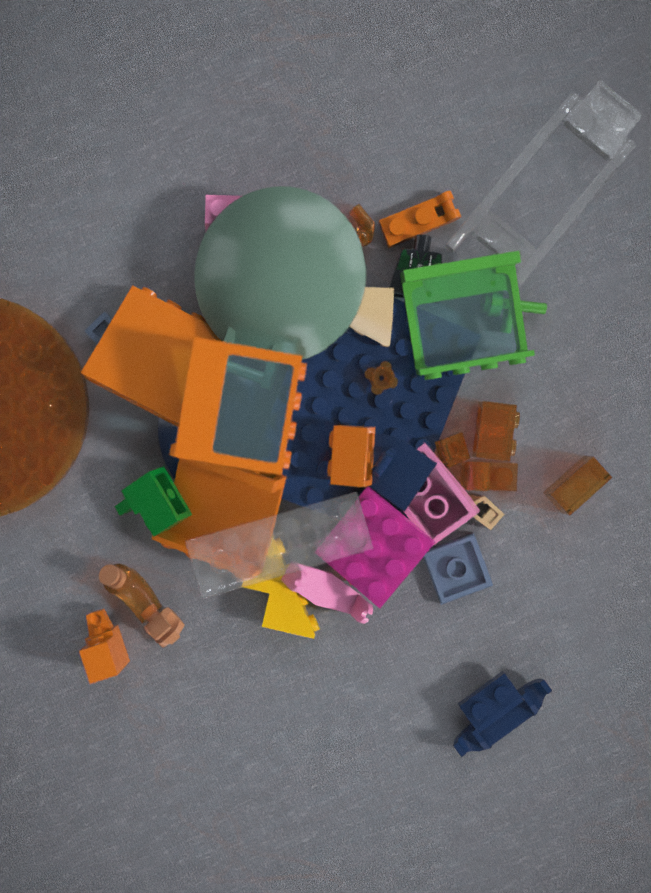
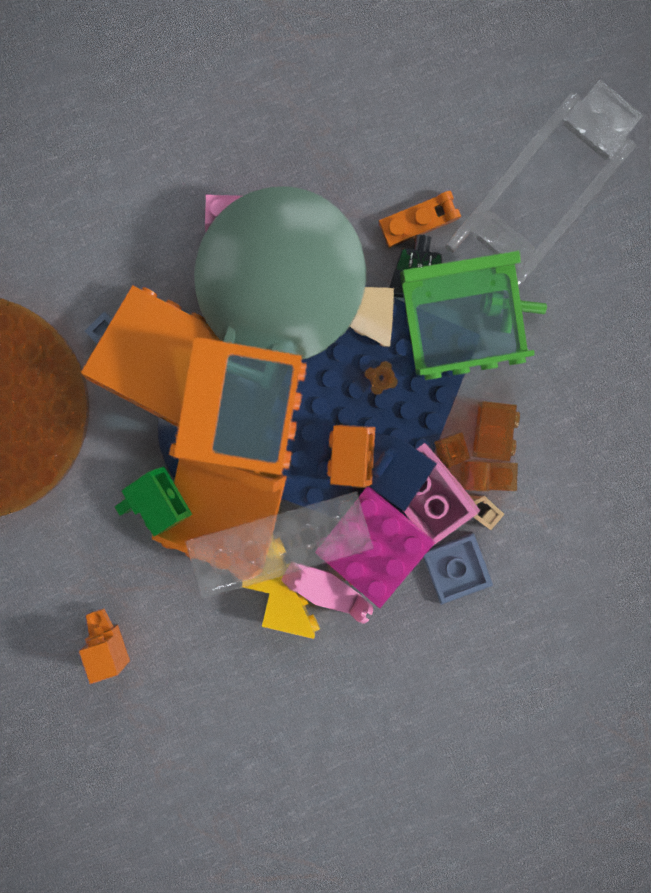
piece [99,563,185,648] -> none
clear orange arm [349,204,375,246] -> none
dark blue plate [453,671,552,757] -> none
clear orange panel [543,456,612,516] -> none

